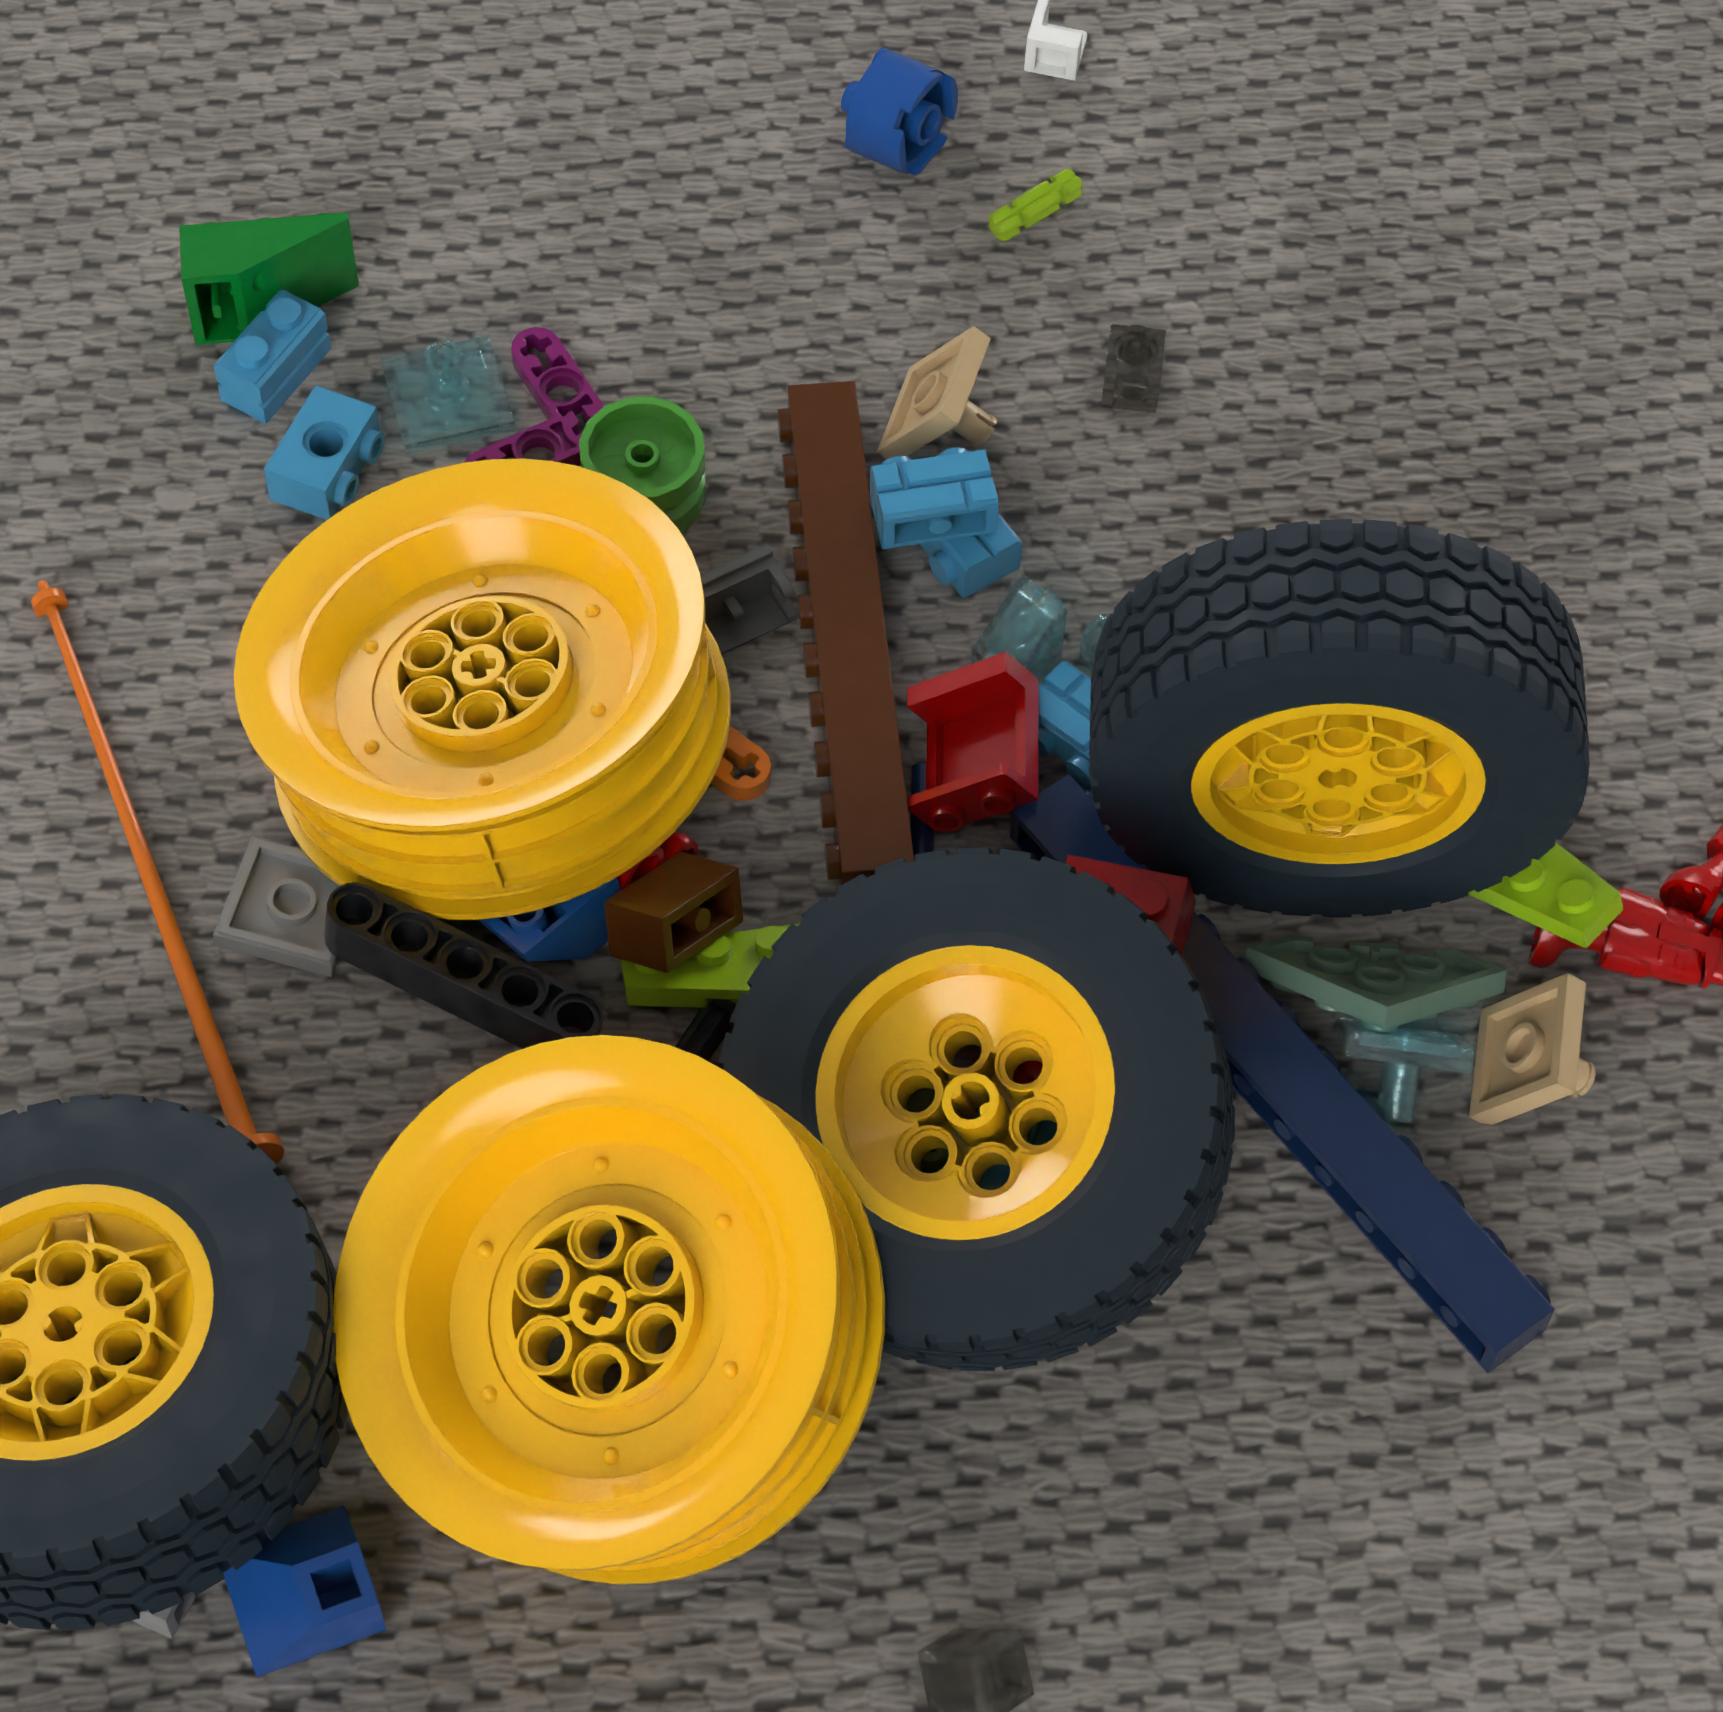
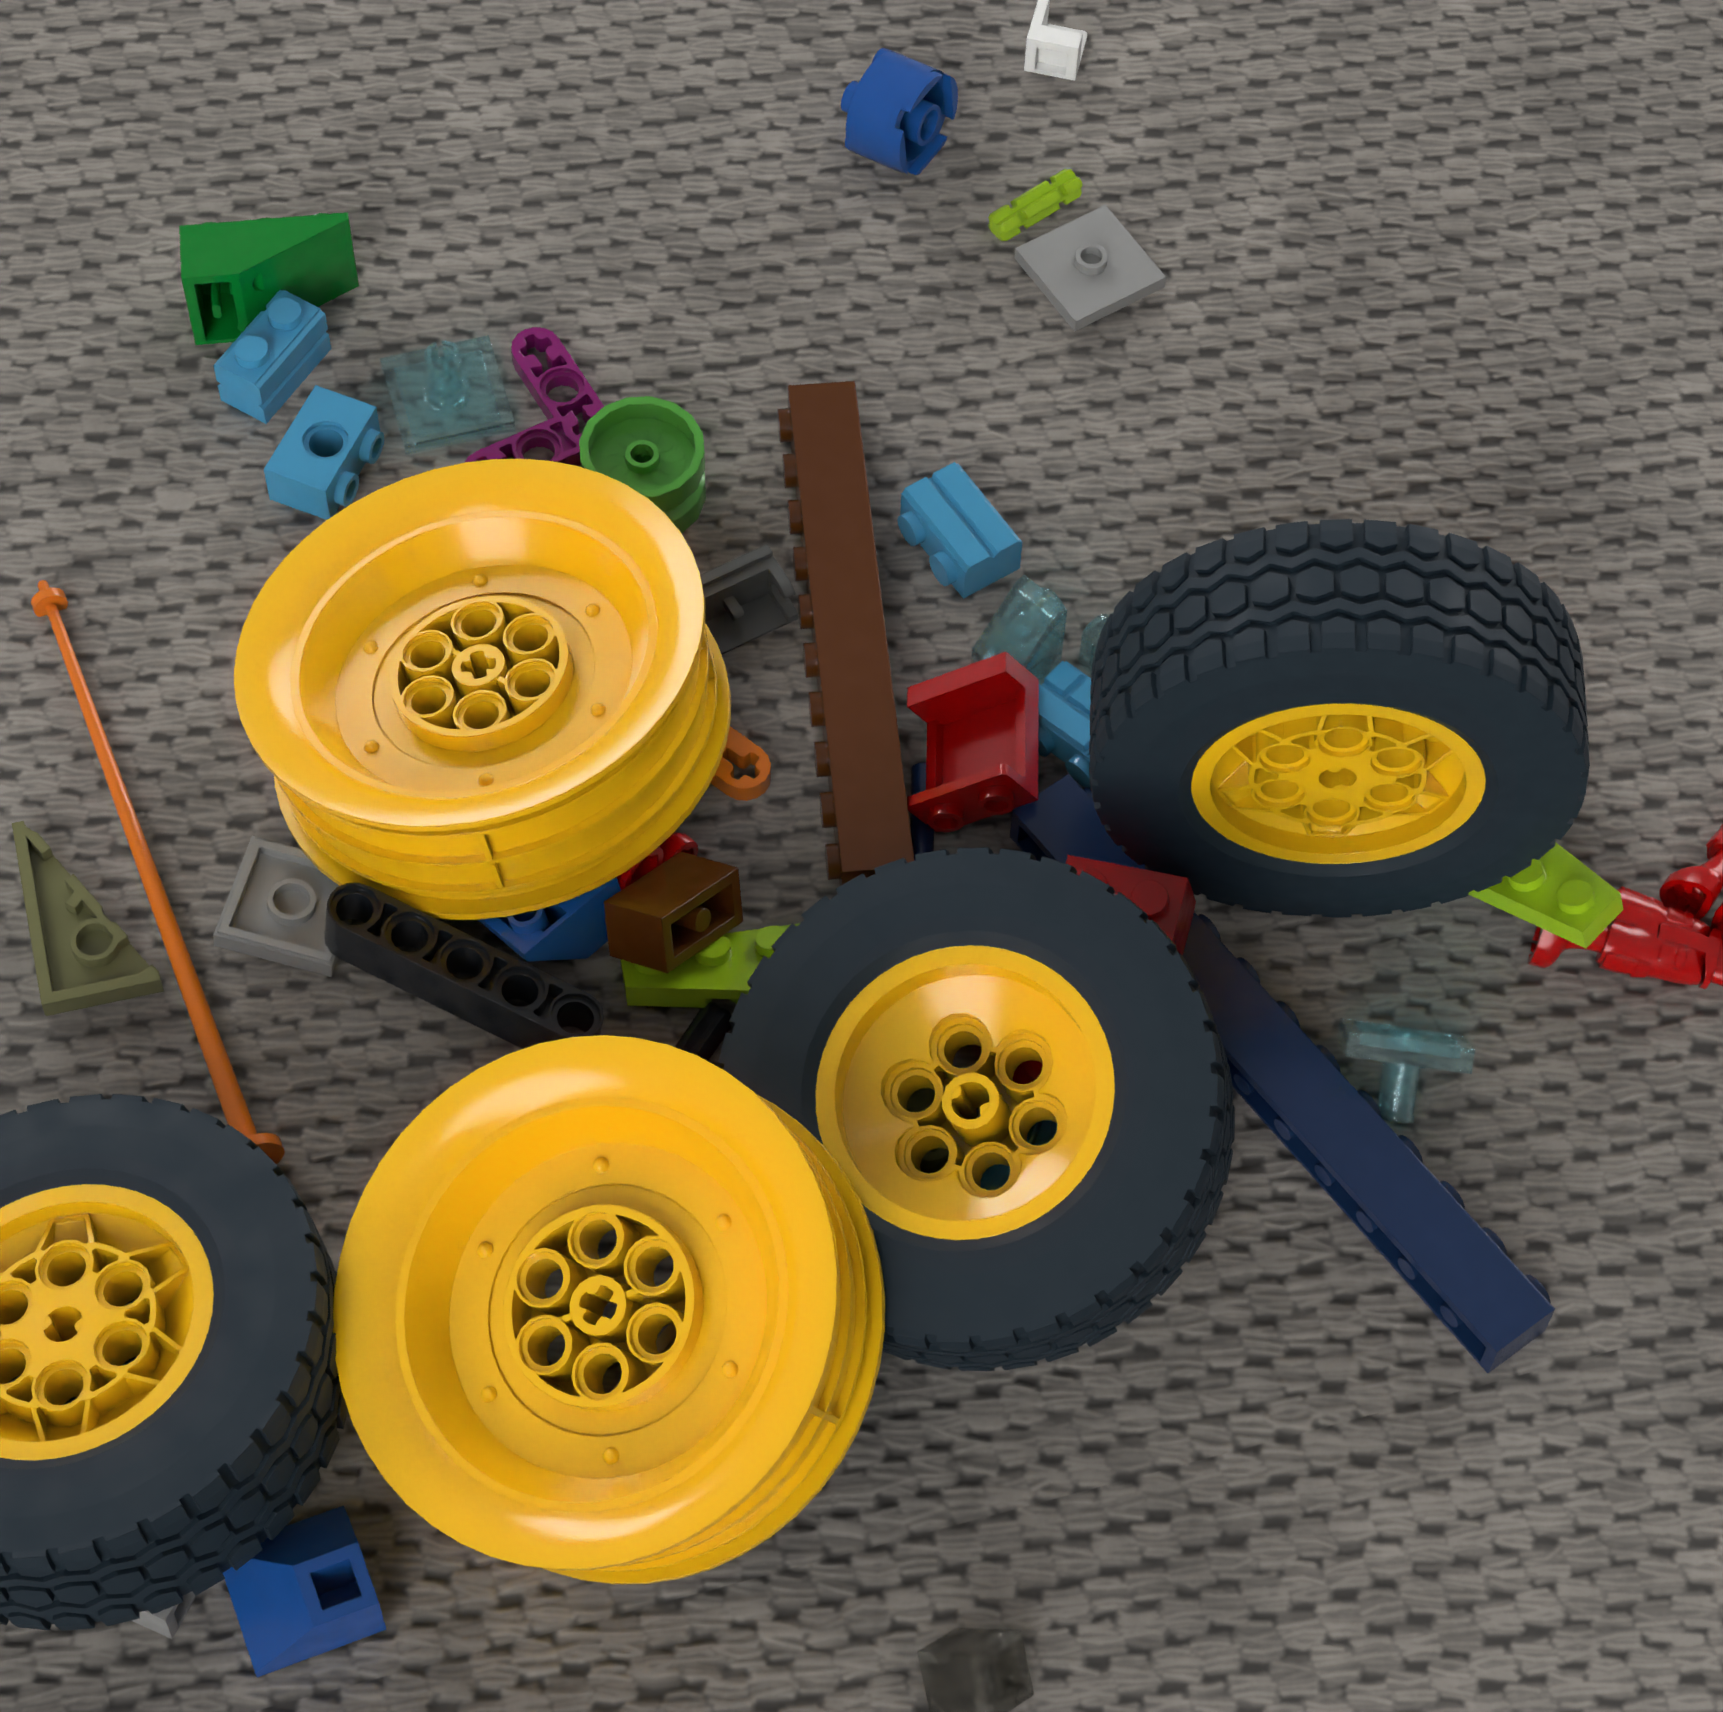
dark azure brick [870,447,999,549] -> none
tan tile [877,326,997,459] -> none
clear smoke brick [1101,324,1166,413] -> none
sand green plate [1246,935,1507,1032] -> none
tan tile [1469,973,1596,1125] -> none
none -> olive wing [12,821,164,1016]
none -> light grey plate [1014,205,1166,332]

